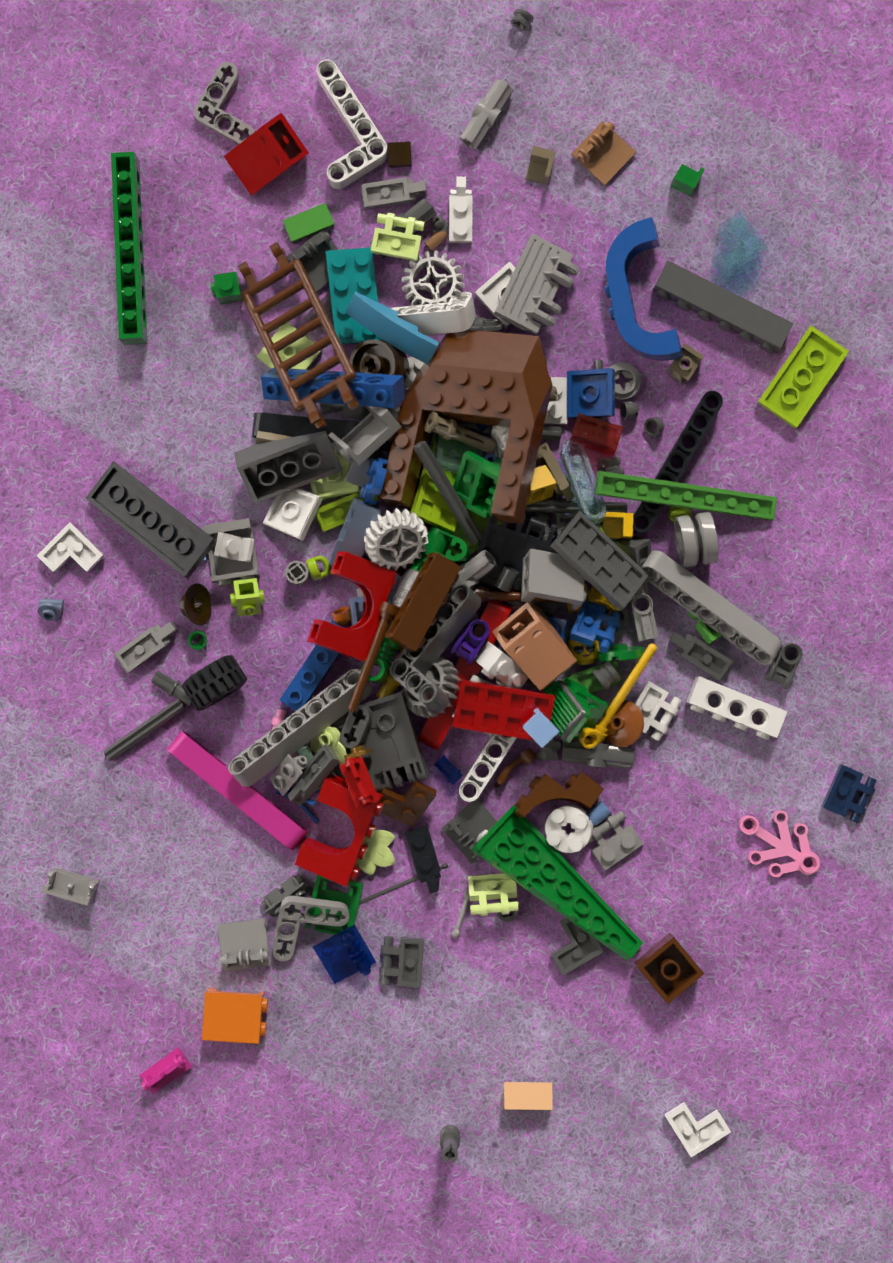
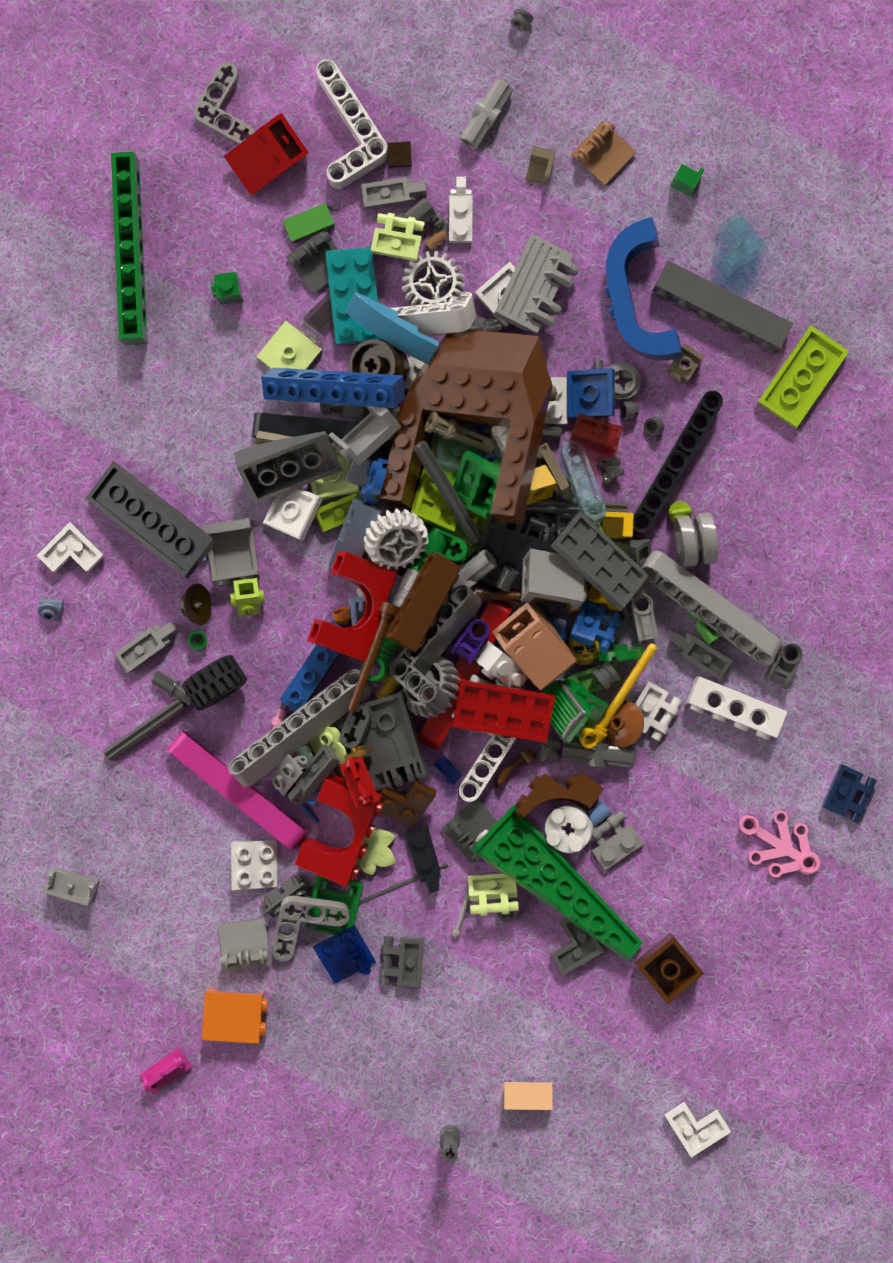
white bracket [214,532,254,562] -> none
reddish brown bar [238,242,360,430] -> none
light grey wheel [285,561,310,585] -> none
lime tile [306,555,330,581] -> none
light blue panel [523,708,560,748] -> none
bright green tile [594,471,777,521] -> none
none -> white hinge [231,840,277,890]

